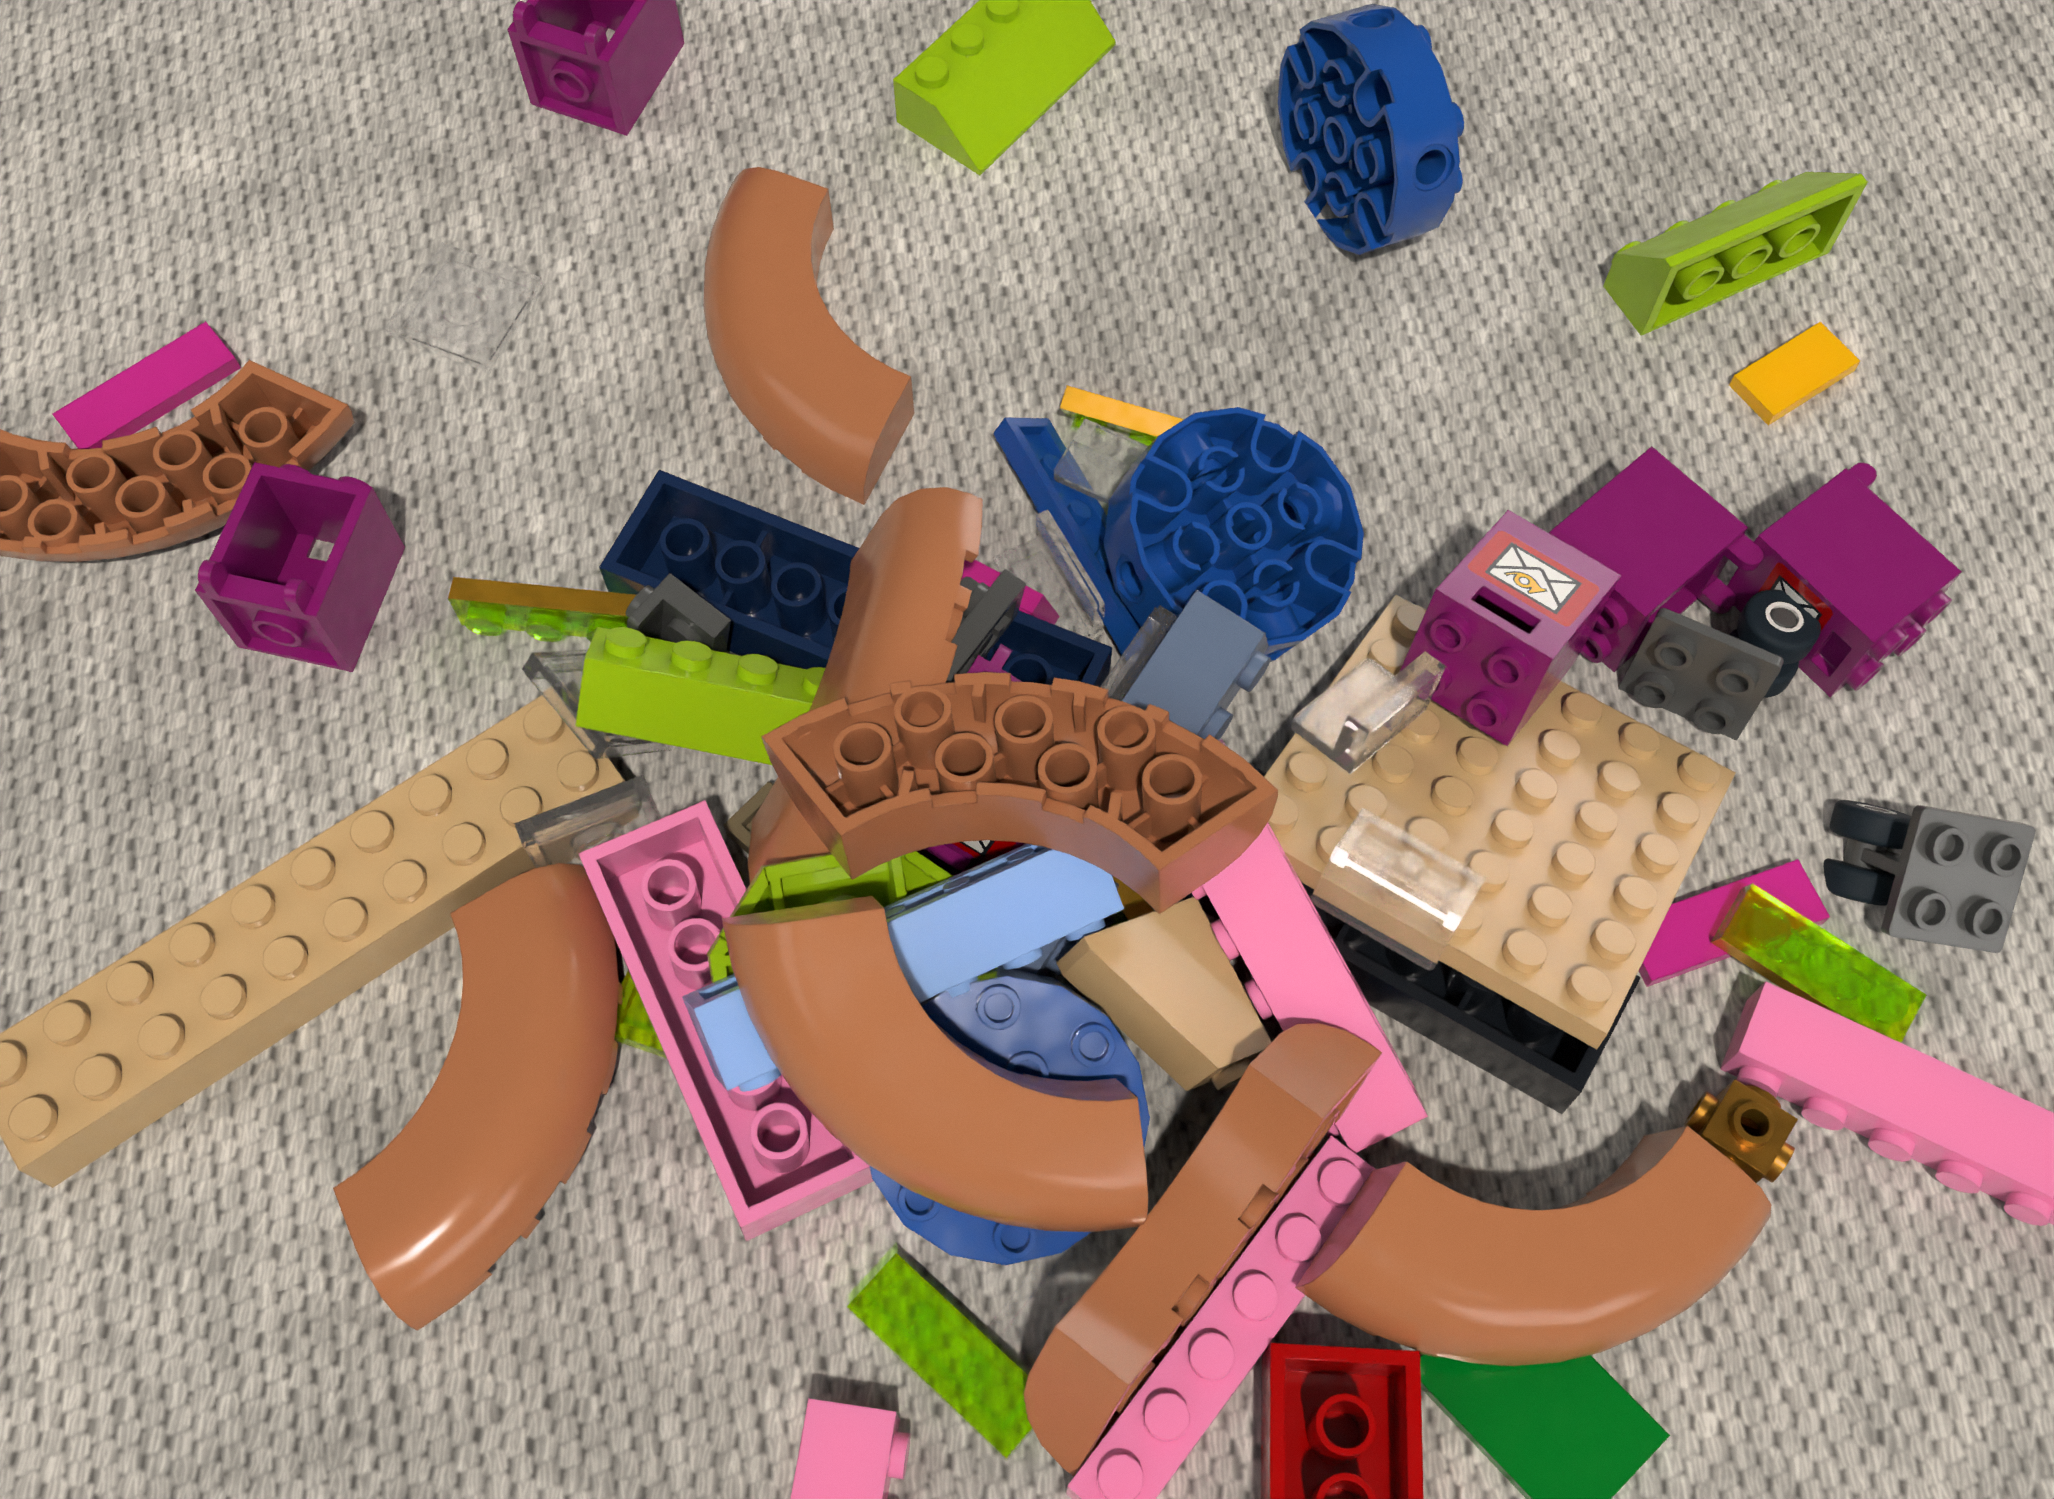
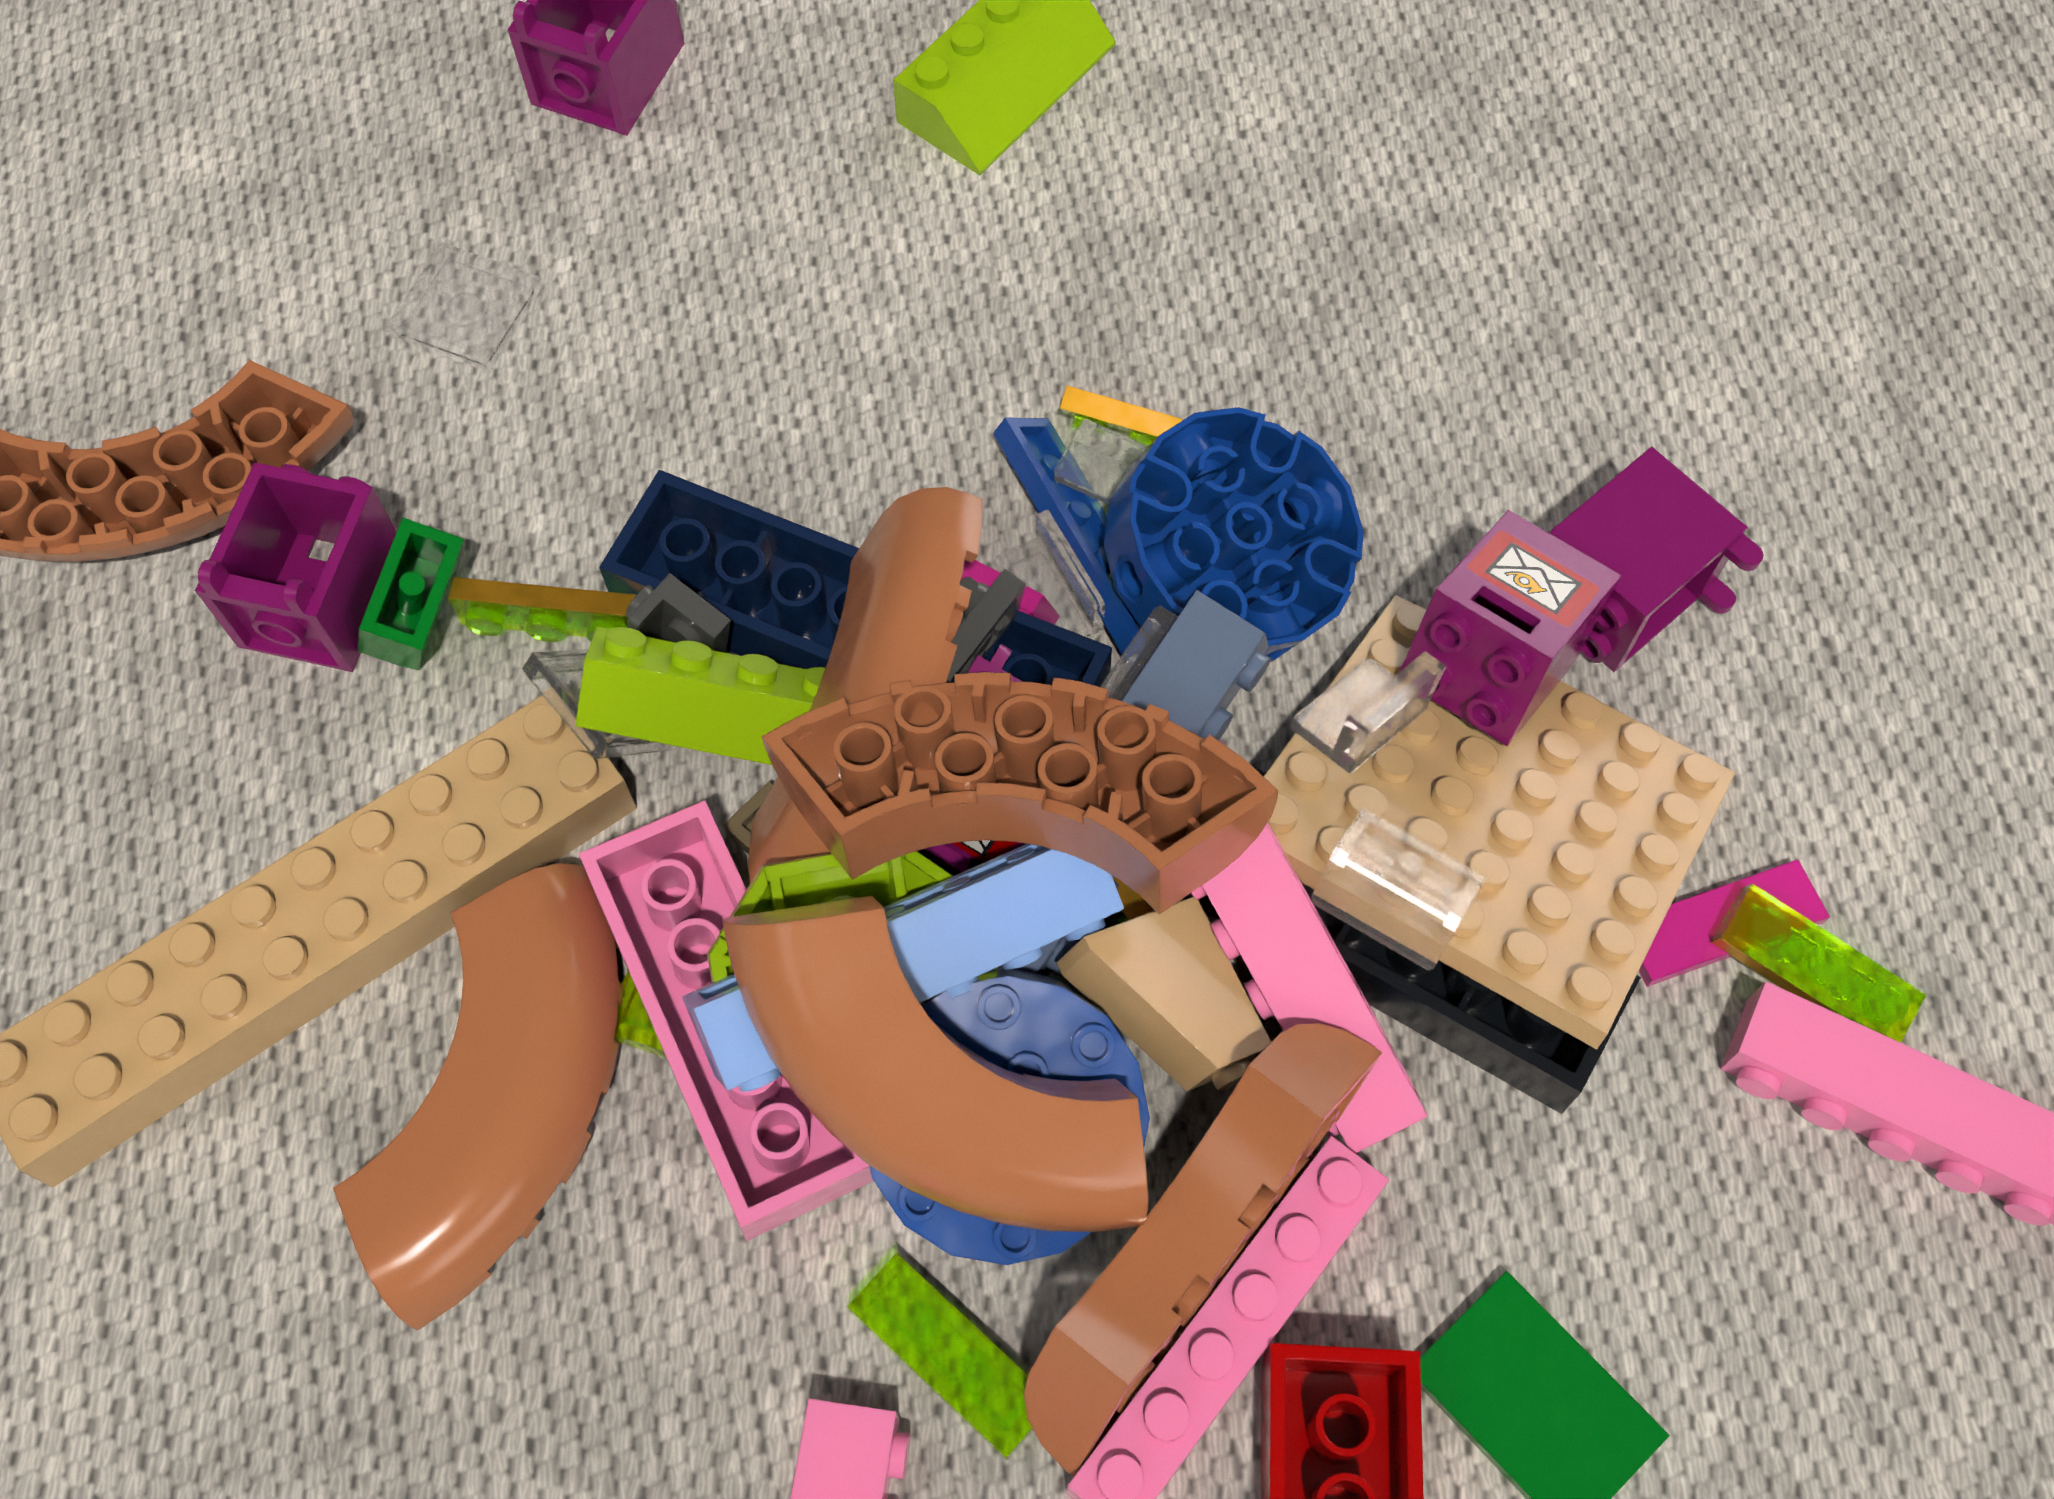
dark pink tile [52,321,241,449] -> none
clear tile [514,774,662,868] -> none
nougat brick [703,167,915,505] -> none
blue brick [1277,4,1464,255] -> none
nougat brick [1295,1126,1772,1366] -> none
lime slope [1603,172,1868,336] -> none
dark grey plate [1618,589,1821,740] -> none
pearl gold brick [1684,1079,1798,1183] -> none
magenta container [1727,463,1962,697] -> none
yellow tile [1729,321,1860,425] -> none
dark grey plate [1823,800,2036,953] -> none
none -> green brick [358,517,464,670]

